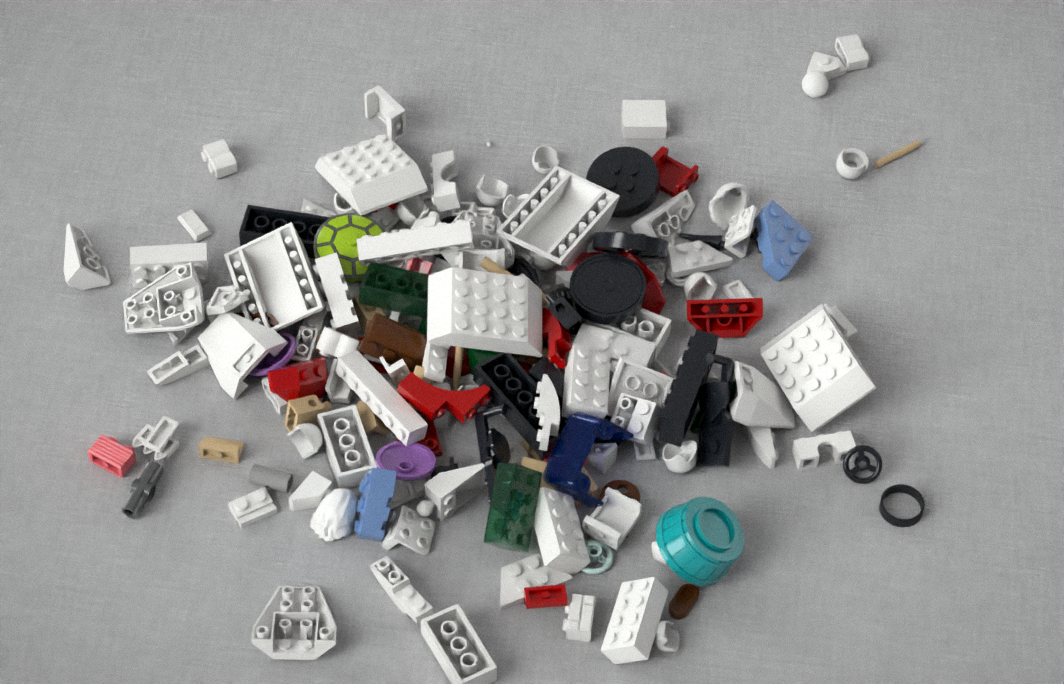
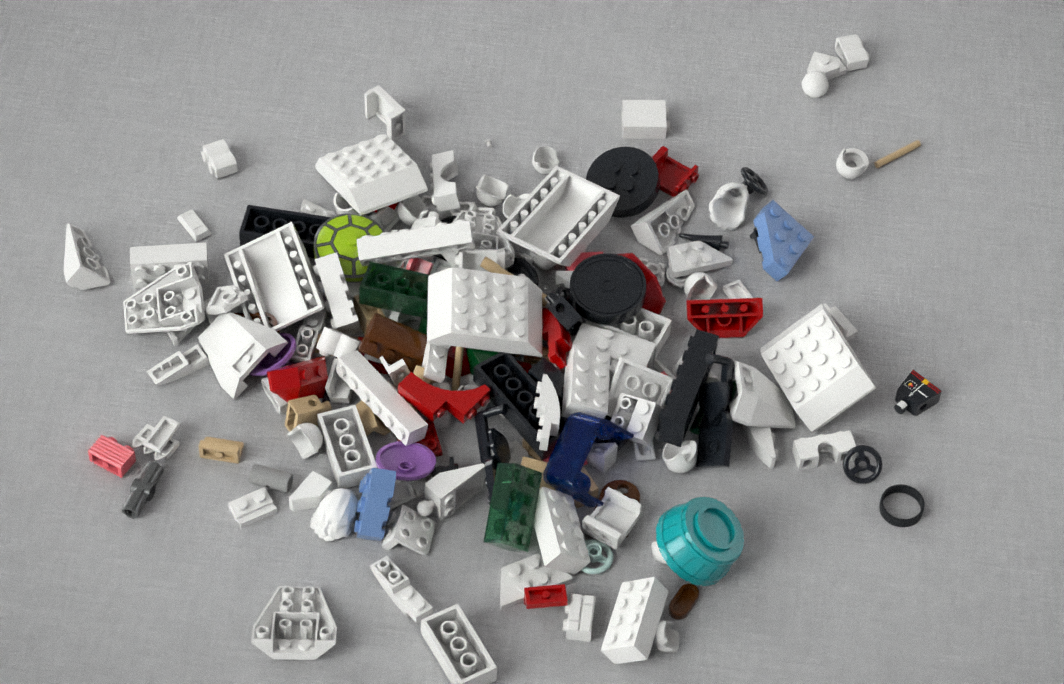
black brick [592,231,669,259] -> none
white bracket [724,205,757,258] -> none
none -> black piece [741,167,768,196]
none -> black torso [894,369,942,416]

